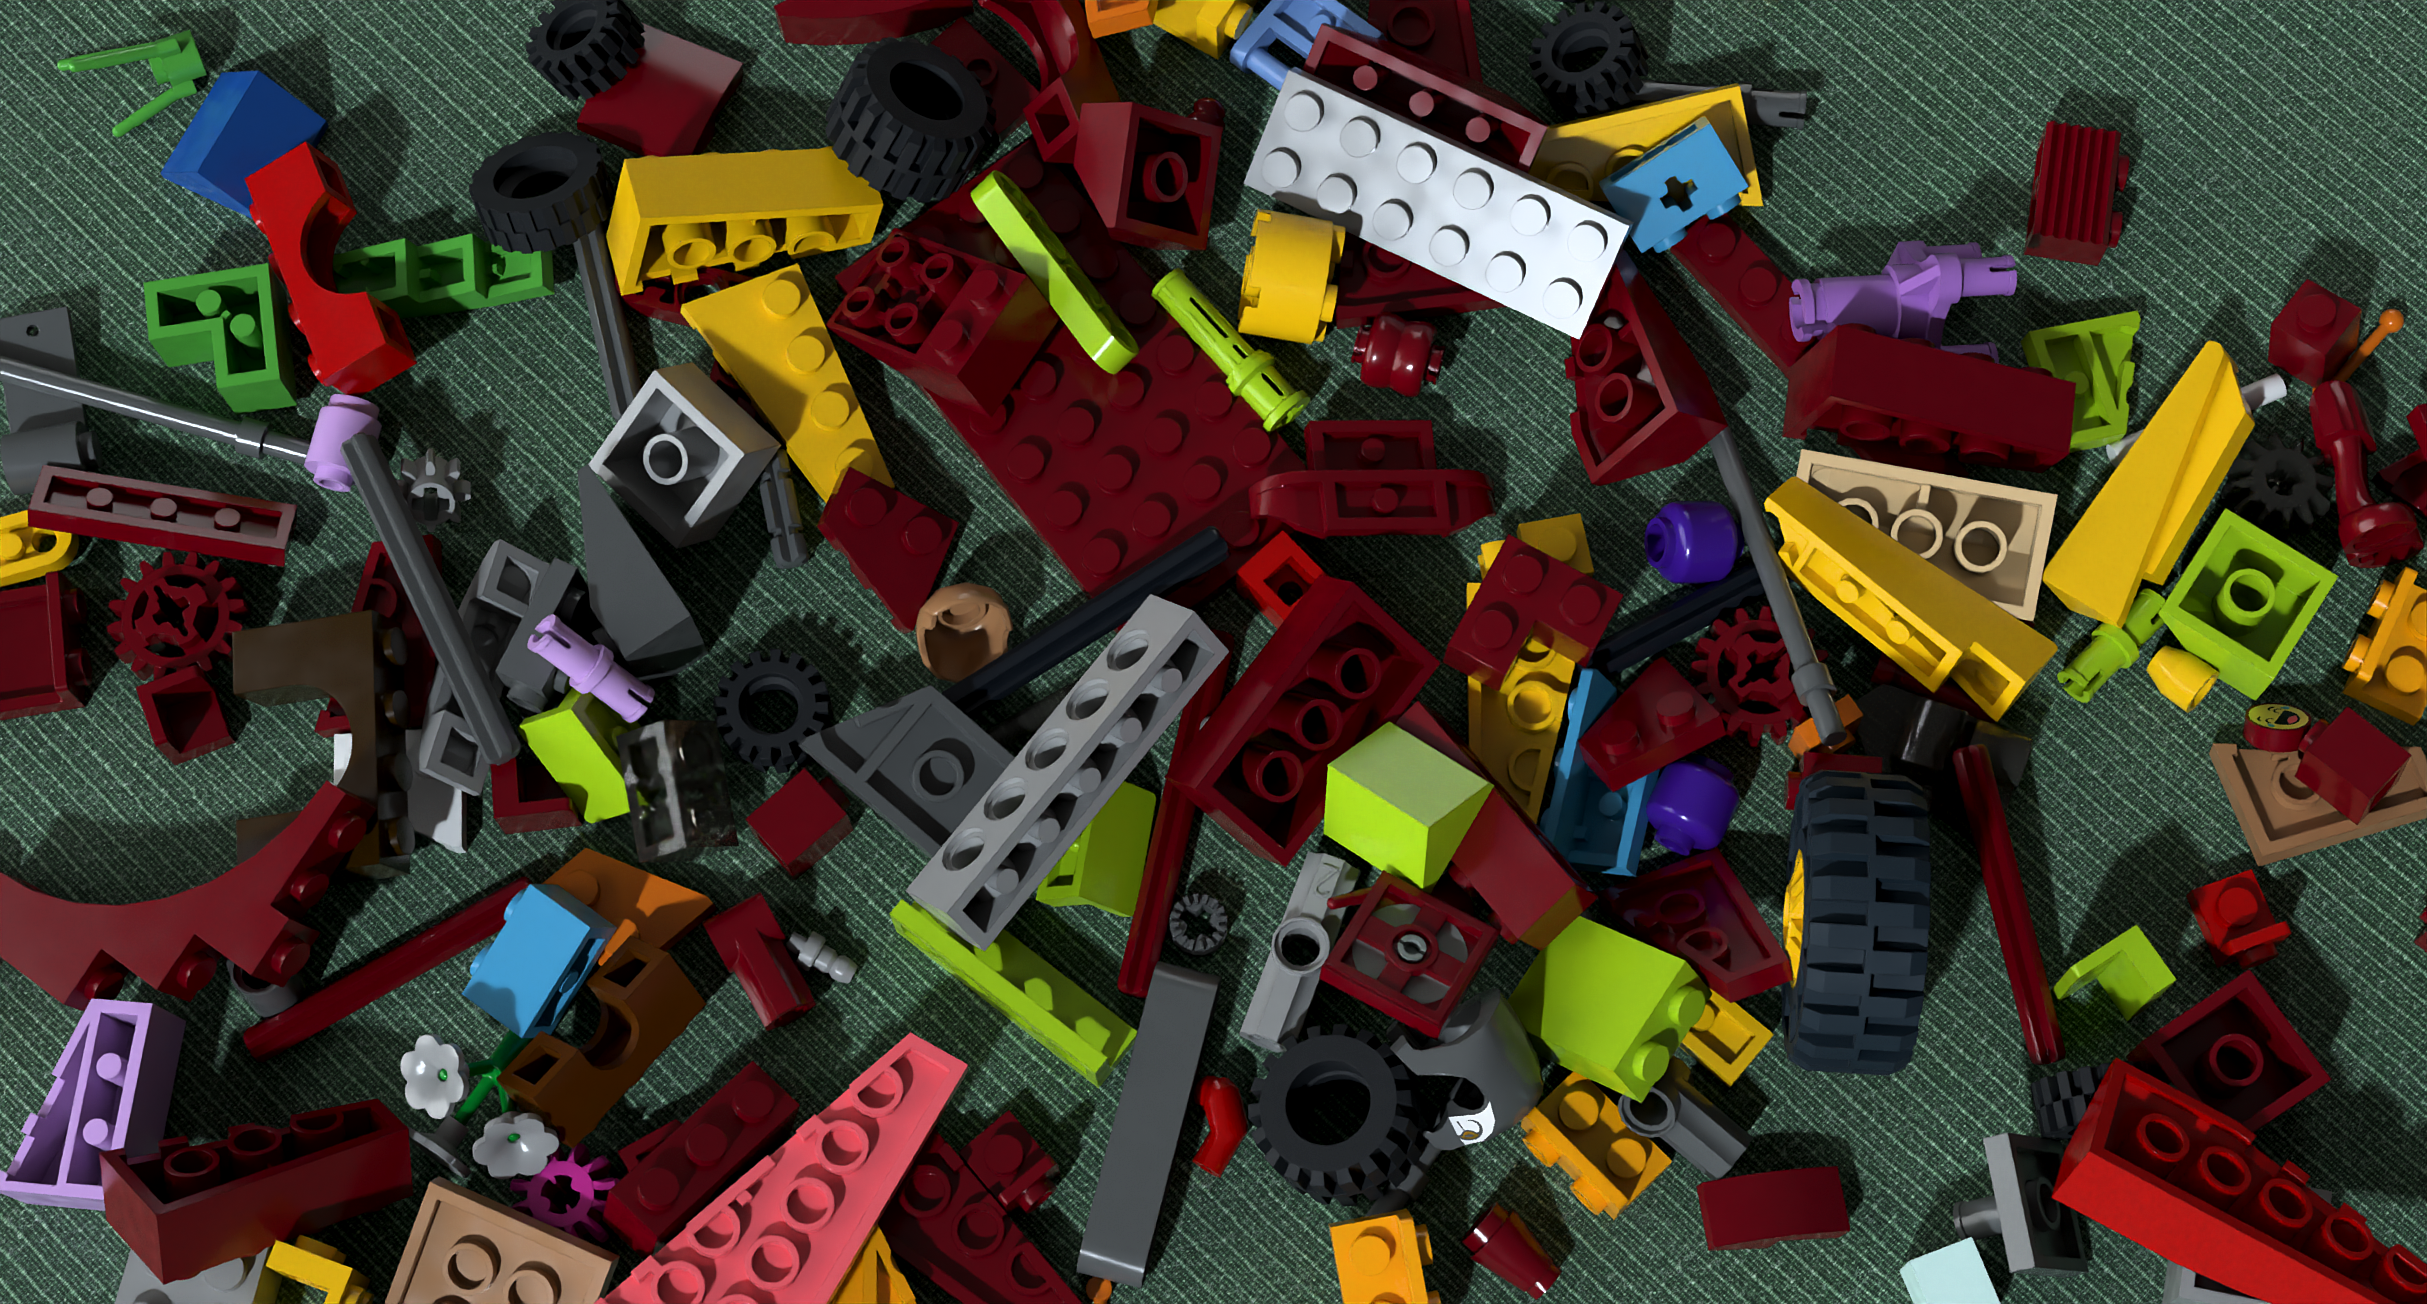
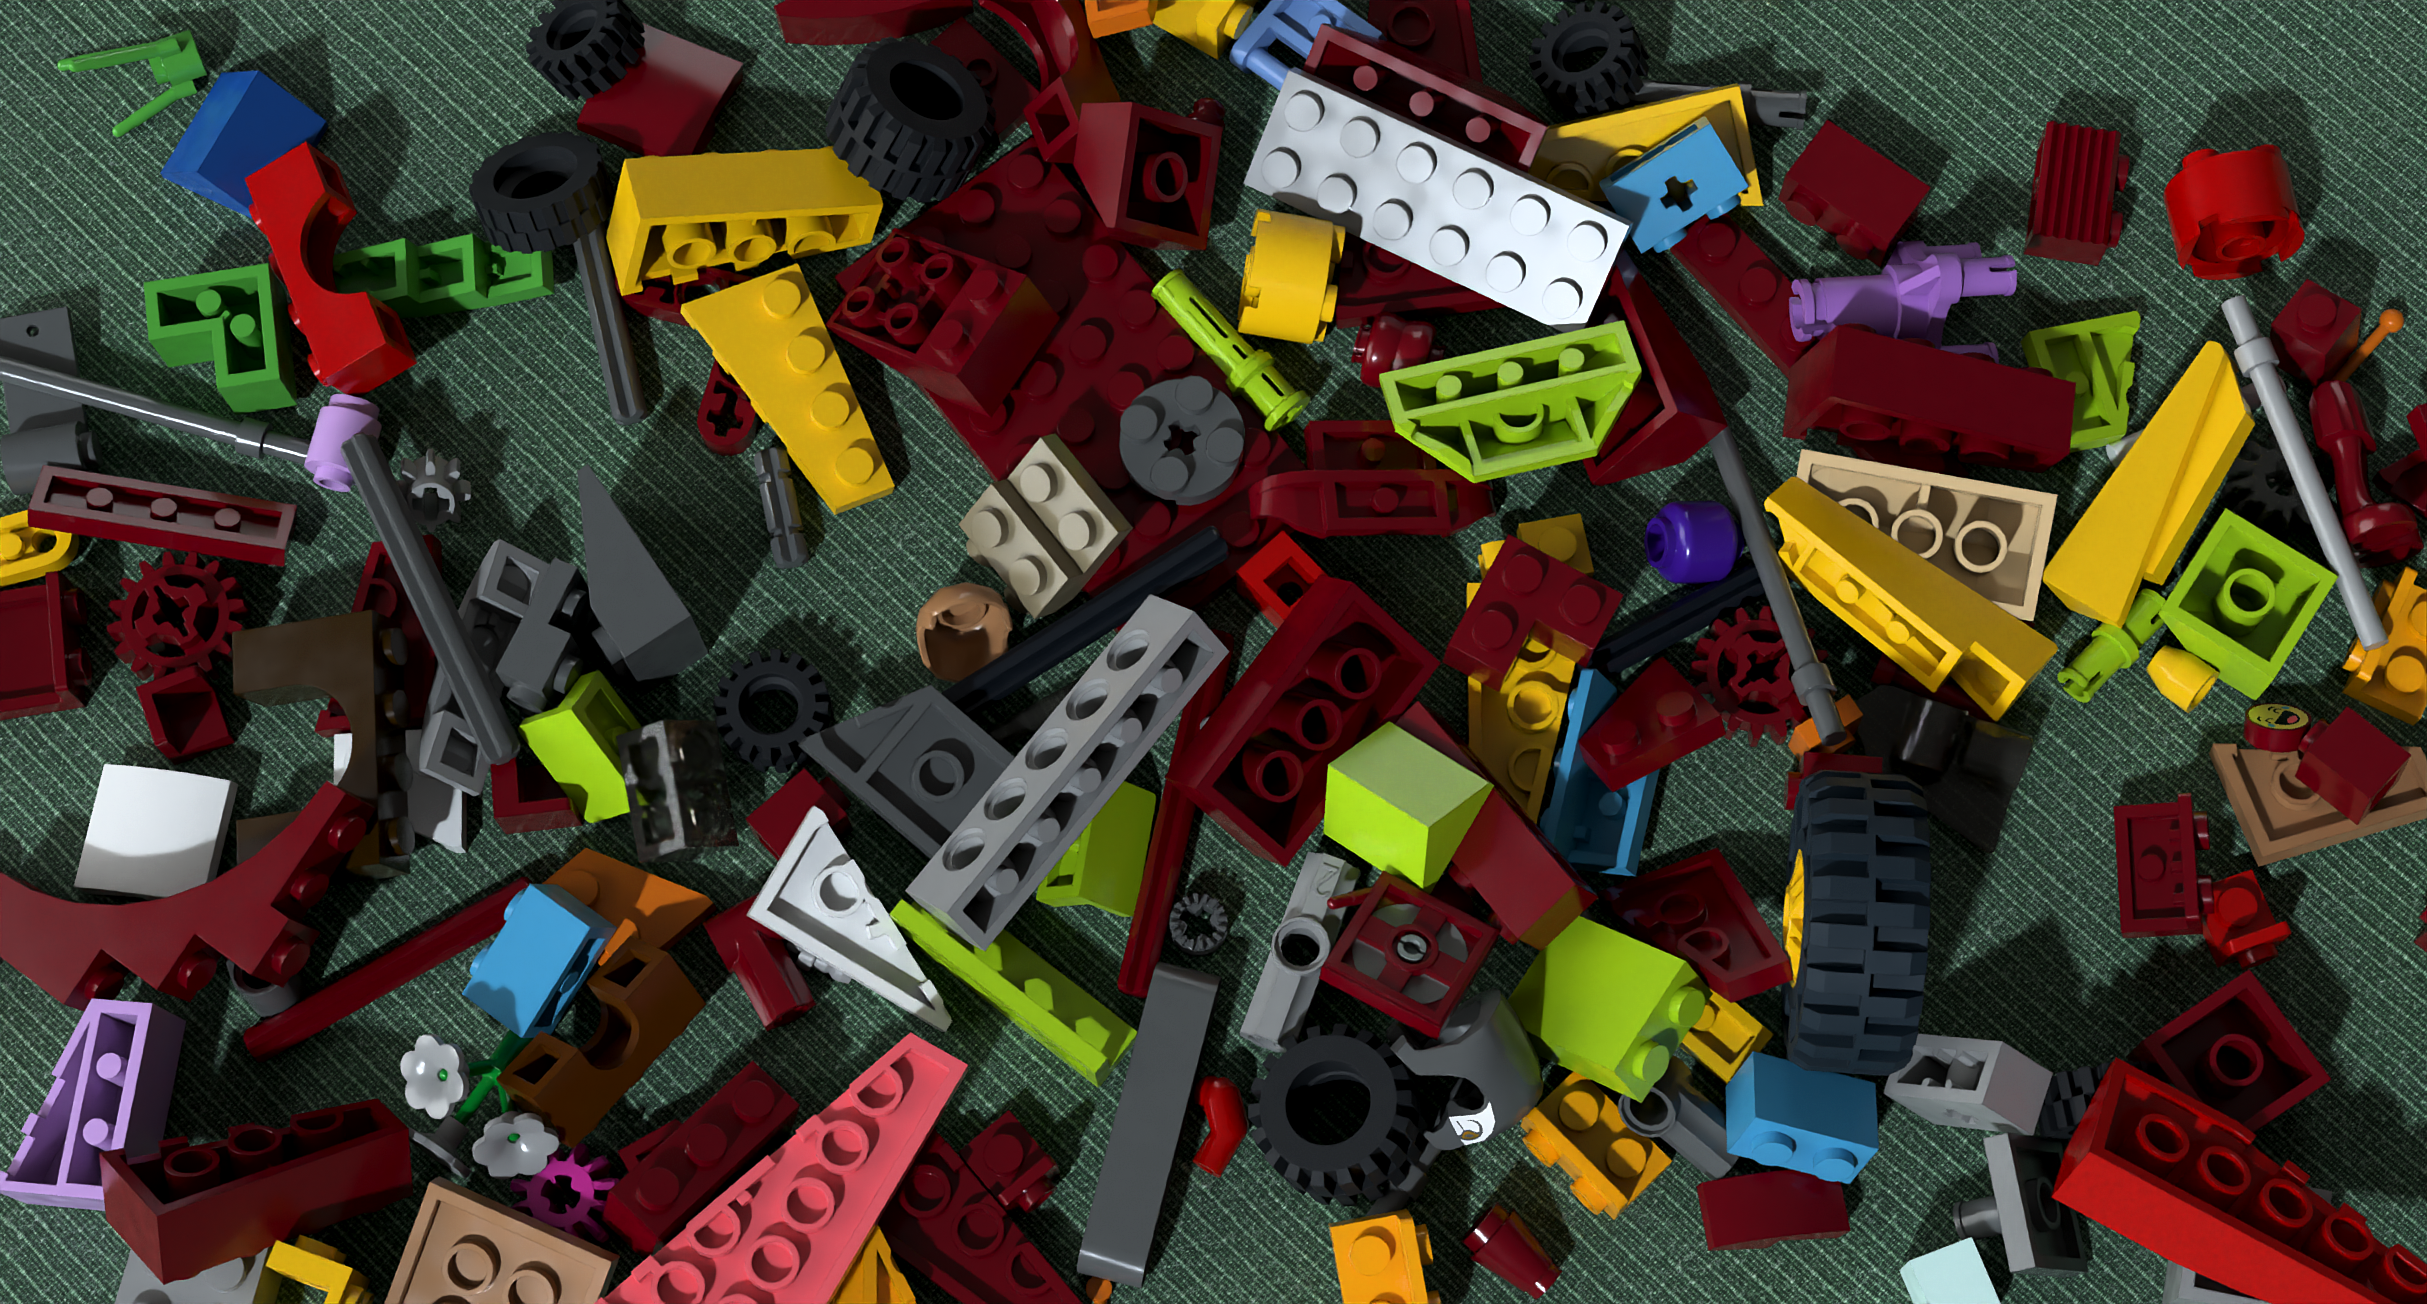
lavender pin [527,614,655,723] -> none
light grey brick [588,362,781,549] -> none
dark red wing [817,466,959,634] -> none
lime beam [971,170,1139,375] -> none
dark purple head [1646,754,1741,855] -> none
dark red axle [1952,744,2066,1065] -> none
lime panel [2050,924,2177,1021] -> none
none -> white slope [74,764,238,901]
none -> white wing [747,806,952,1032]
none -> dark tan plate [958,433,1133,619]
none -> dark grey plate [1119,376,1245,506]
none -> lime wedge [1379,320,1642,483]
none -> dark azure brick [1725,1051,1879,1184]
none -> dark red brick [1778,120,1931,267]
none -> light grey brick [1883,1034,2053,1136]
none -> dark red bracket [2113,793,2214,939]
none -> red brick [2163,144,2305,280]
none -> light grey bar [2221,295,2389,651]

